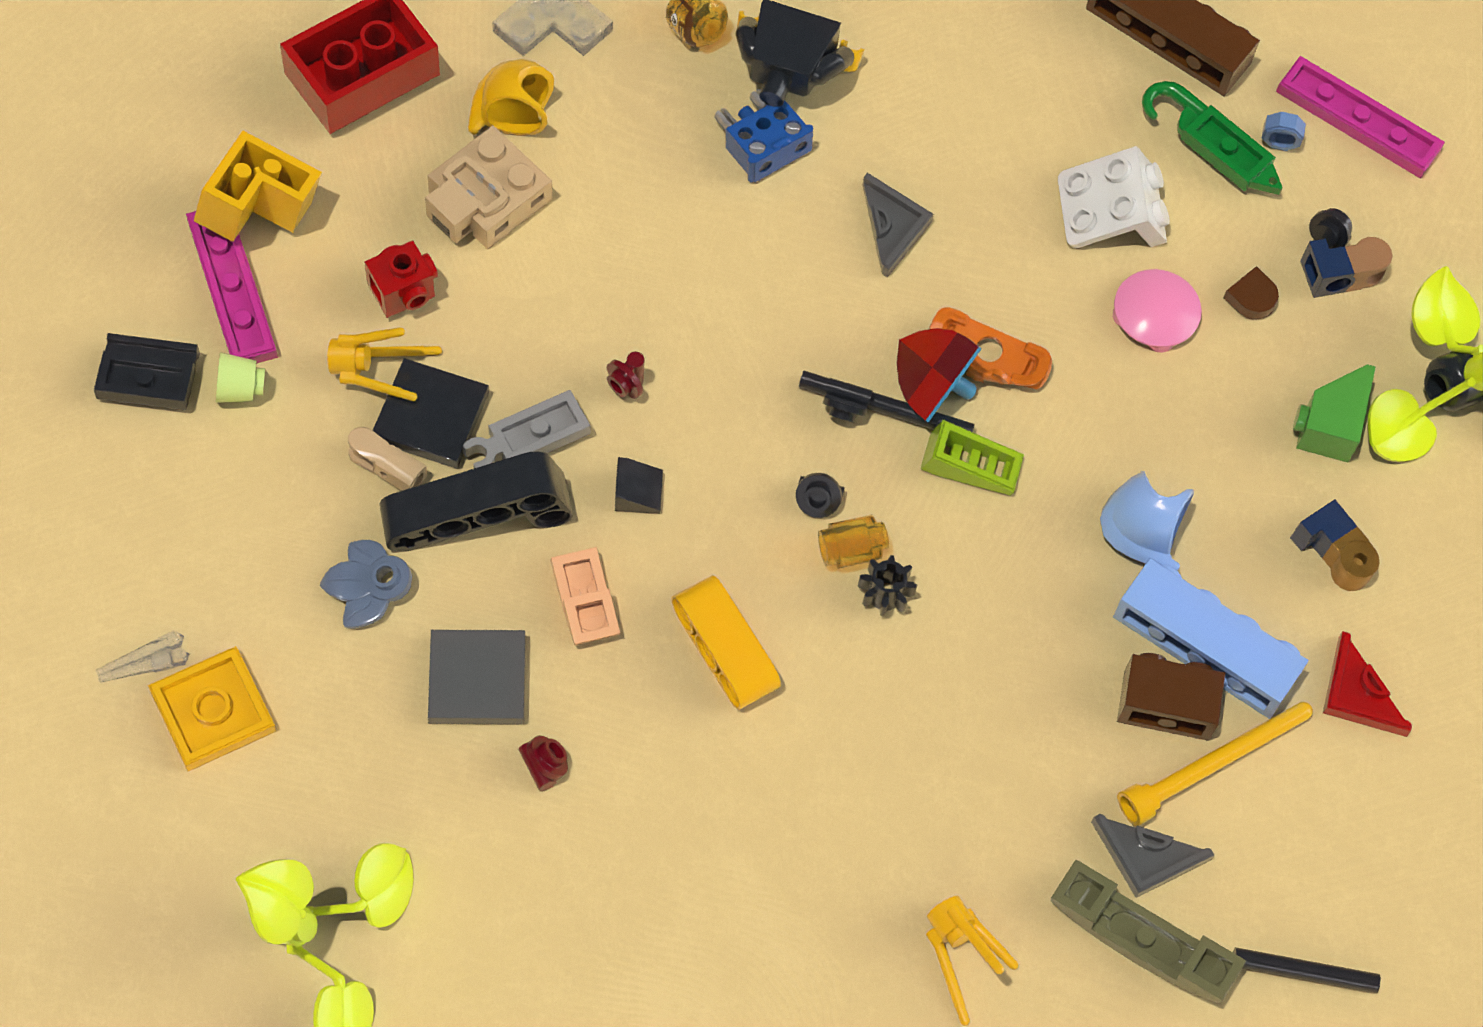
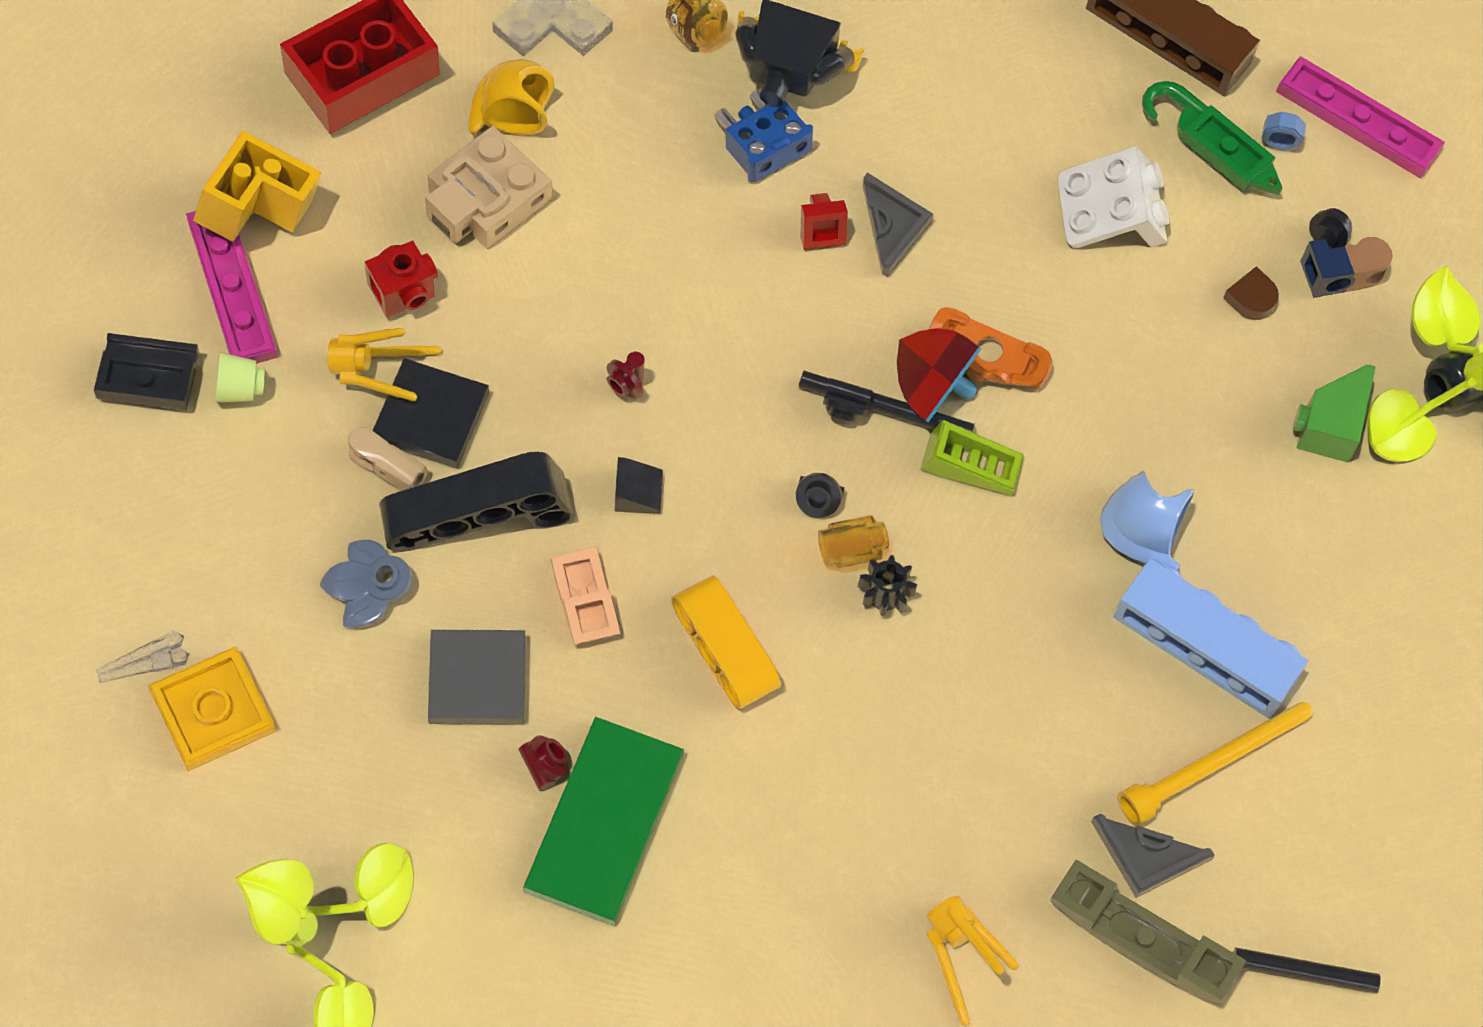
light grey plate [463,390,591,468] -> none
bright pink dish [1112,269,1202,353] -> none
reddish brown brick [1117,653,1225,741] -> none
leg [1290,499,1380,591] -> none
red tile [1323,631,1412,737] -> none
none -> green tile [523,716,684,926]
none -> red tile [800,193,848,249]

